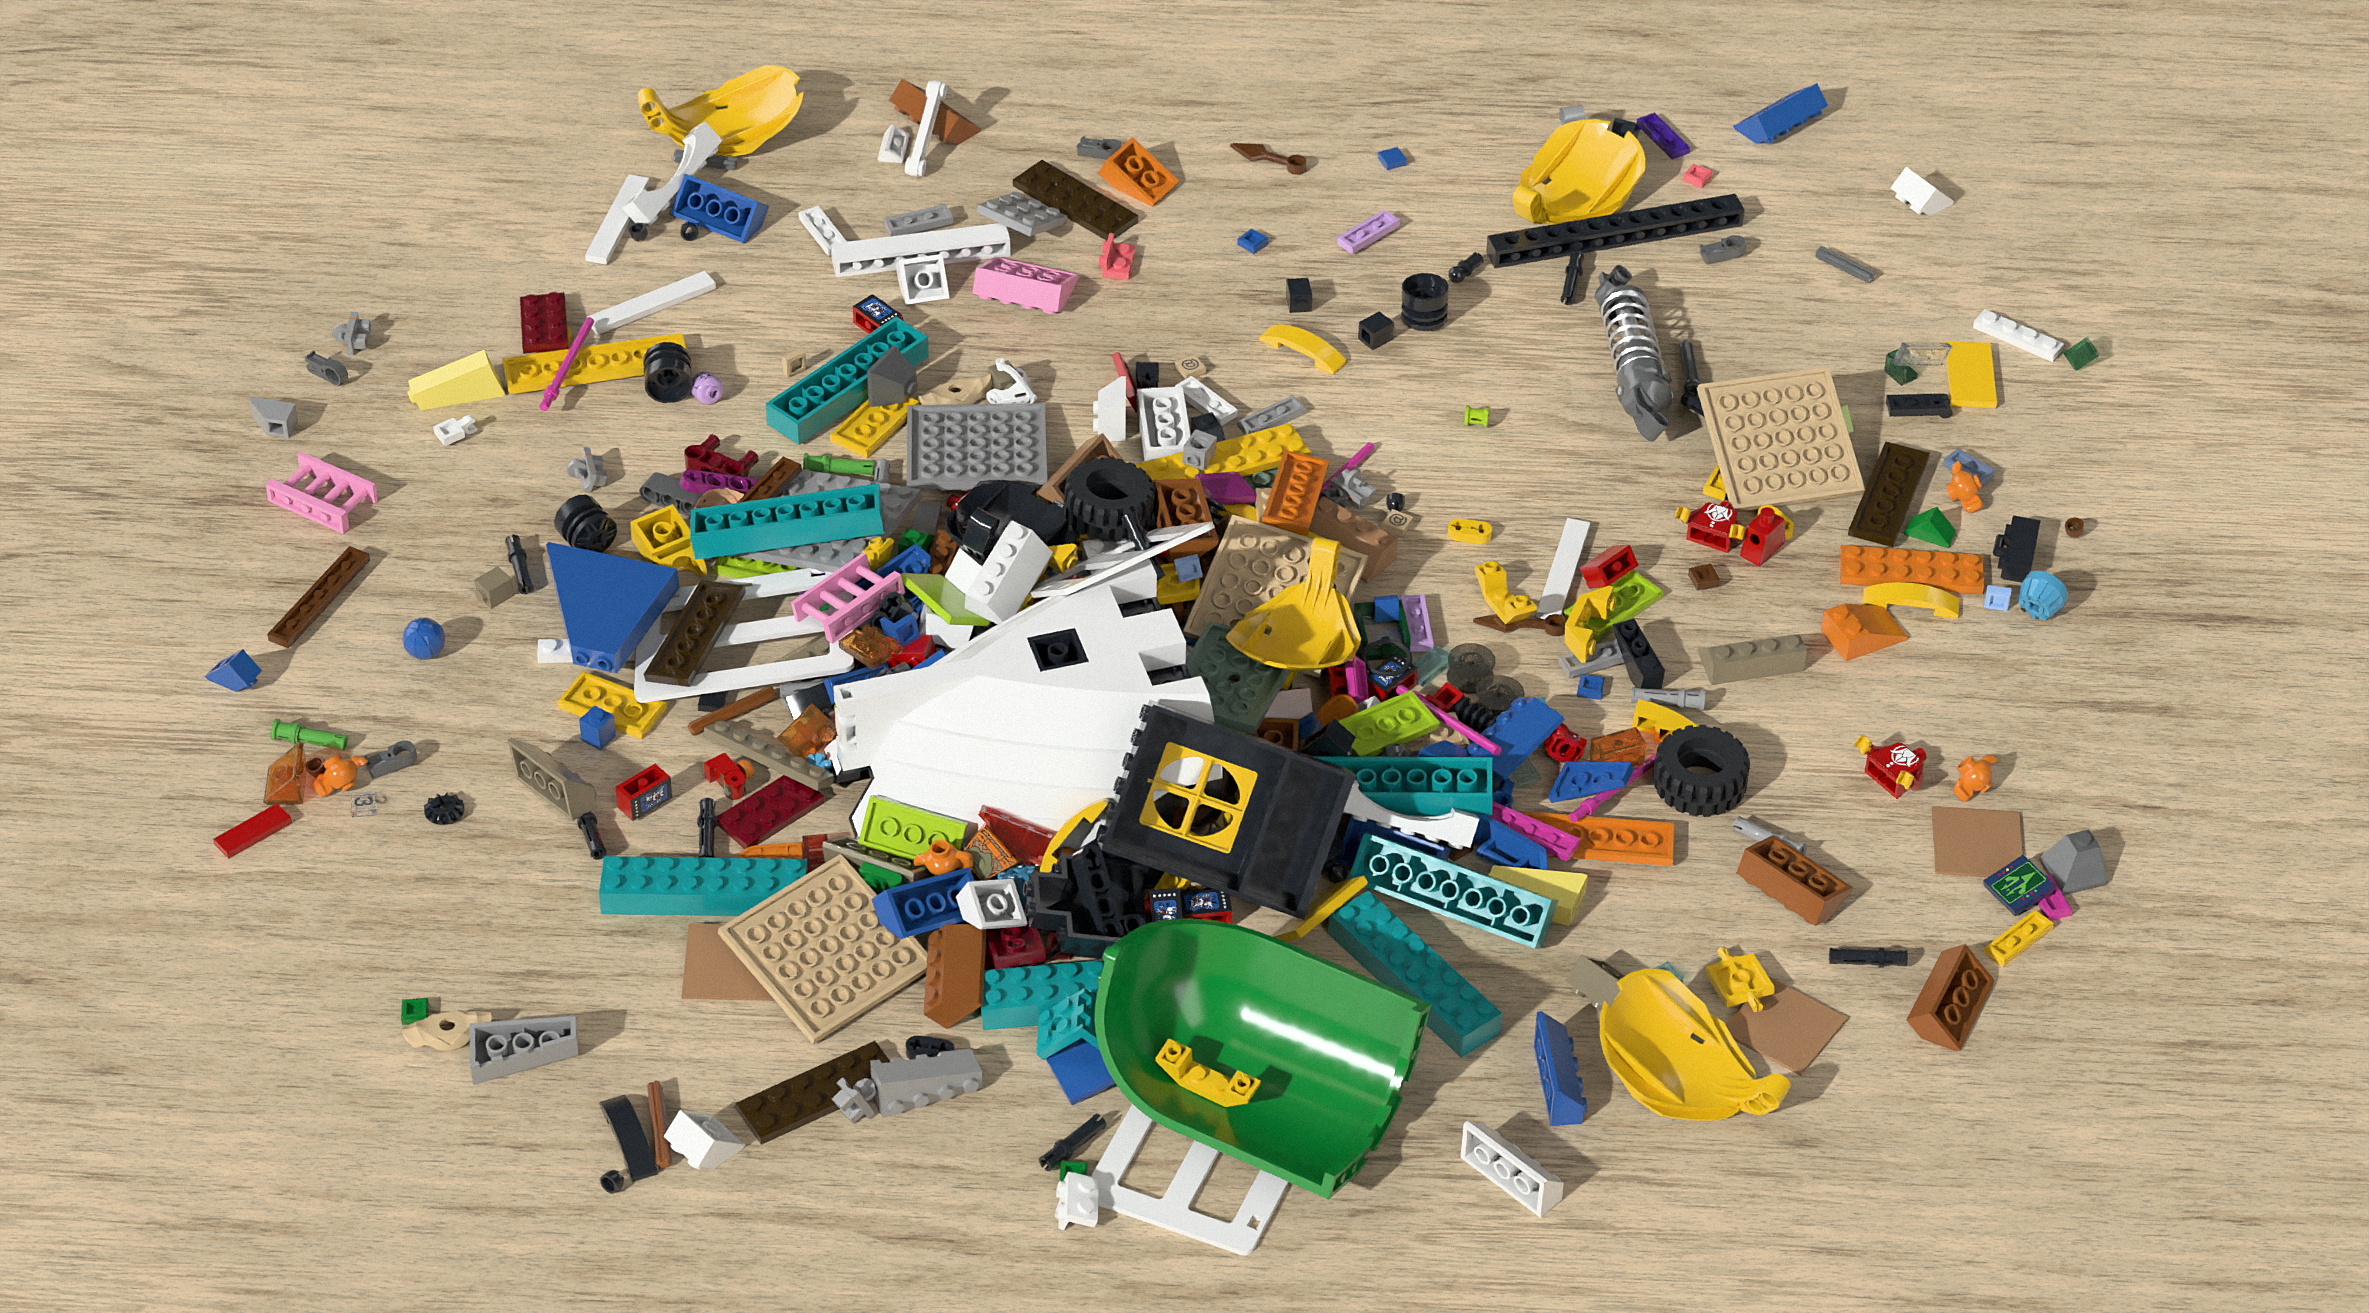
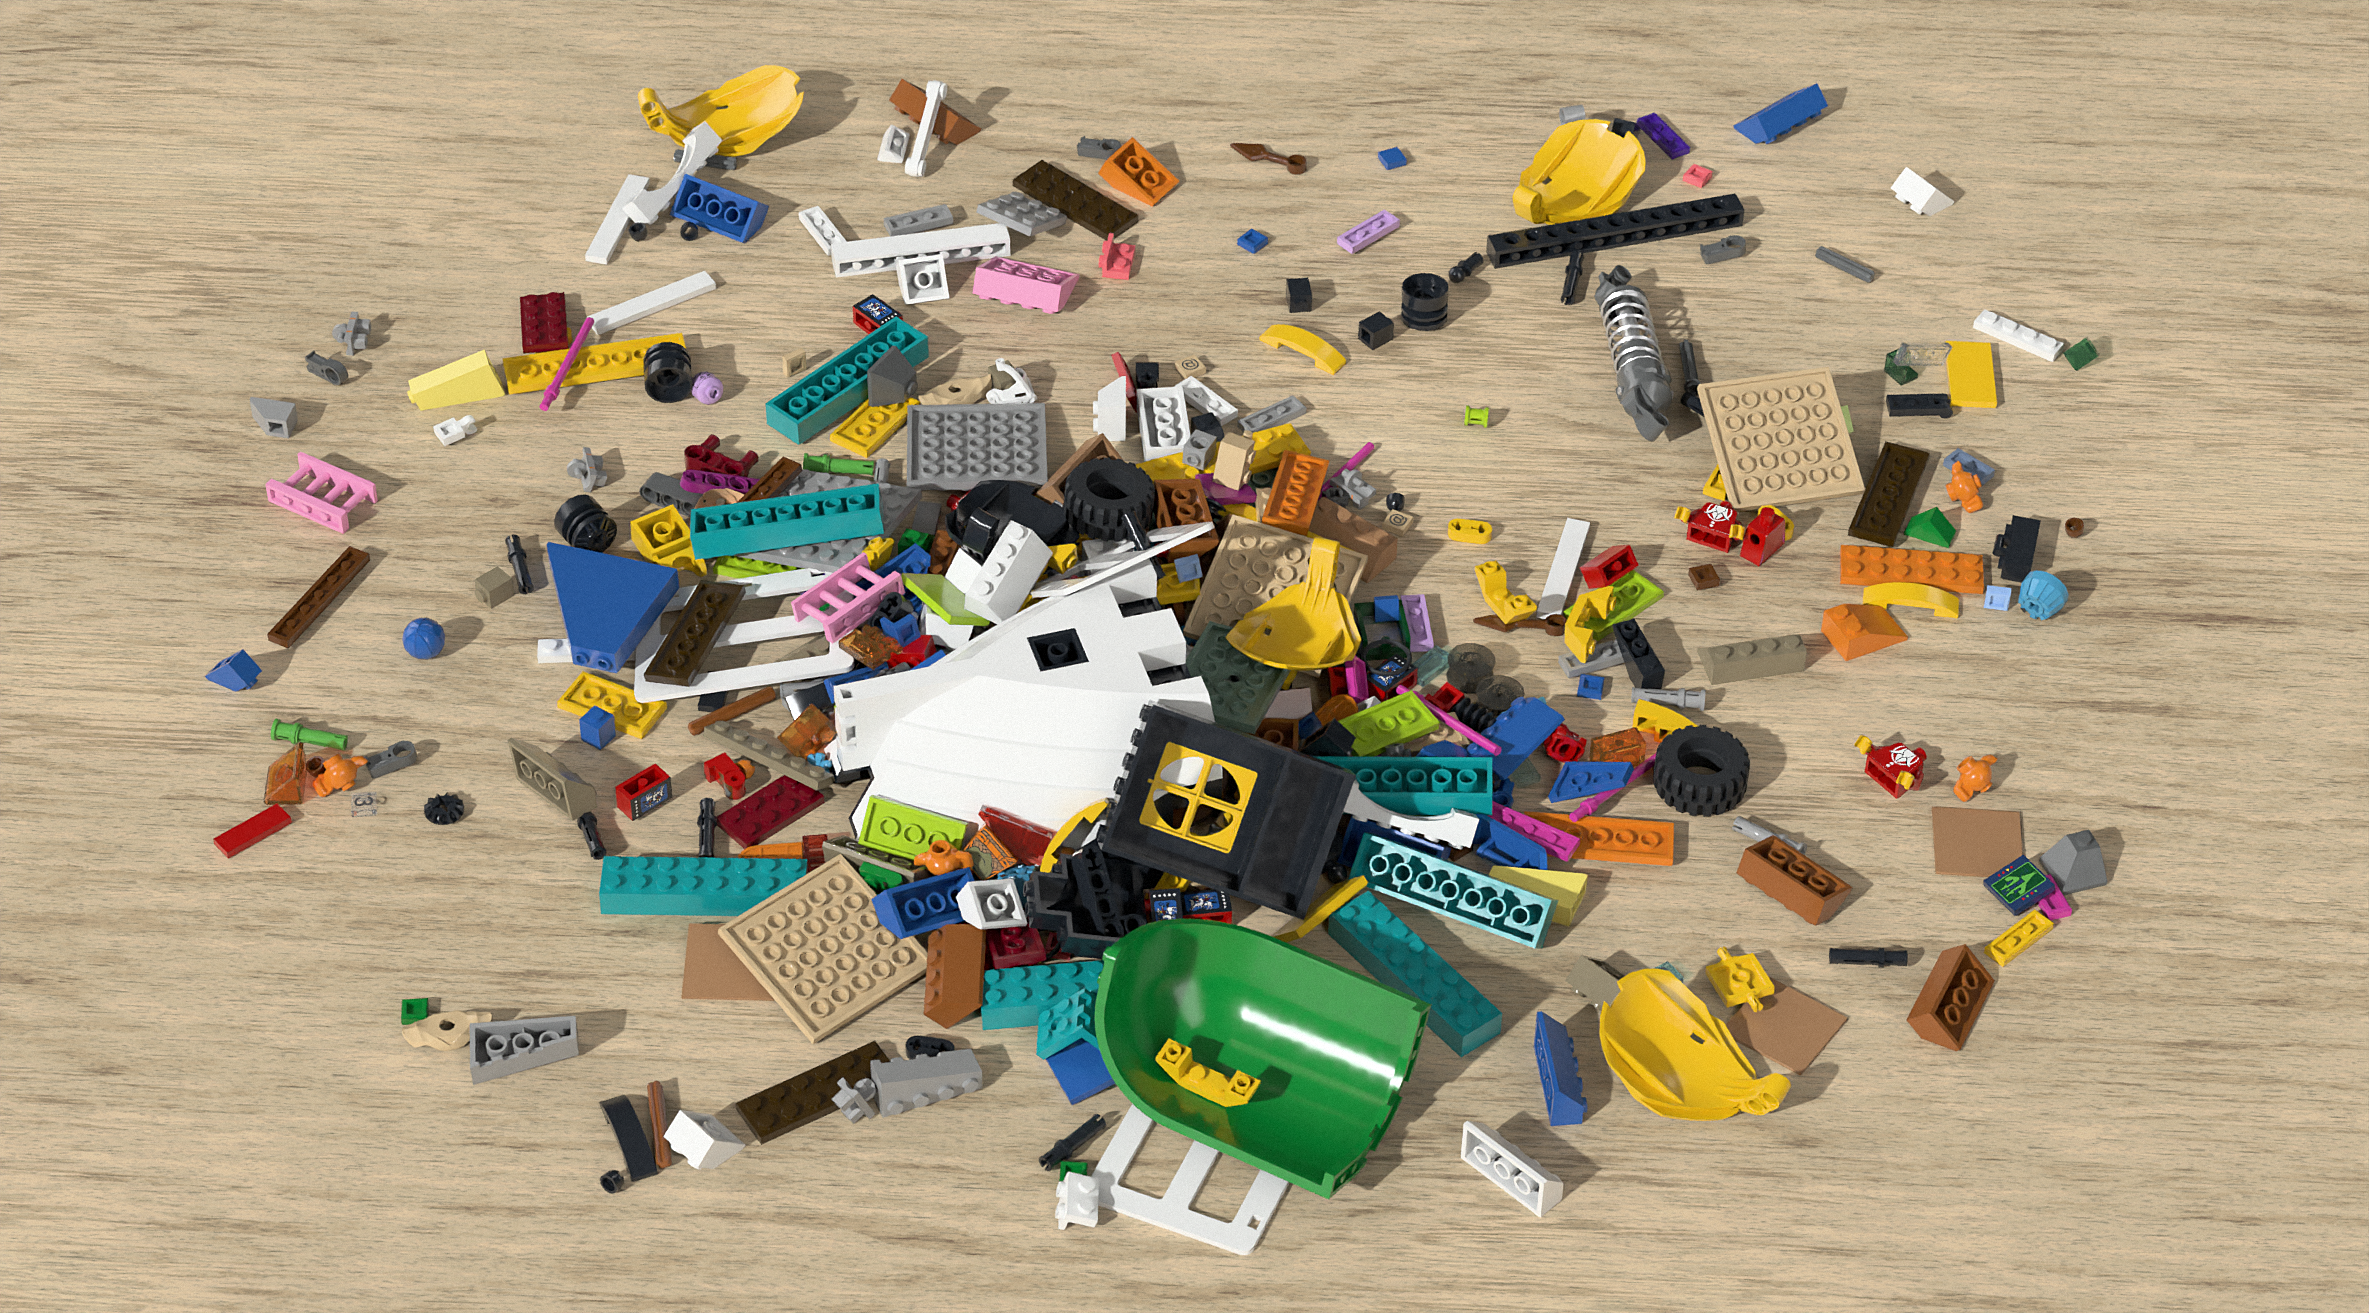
none -> tan brick [1212,430,1256,491]

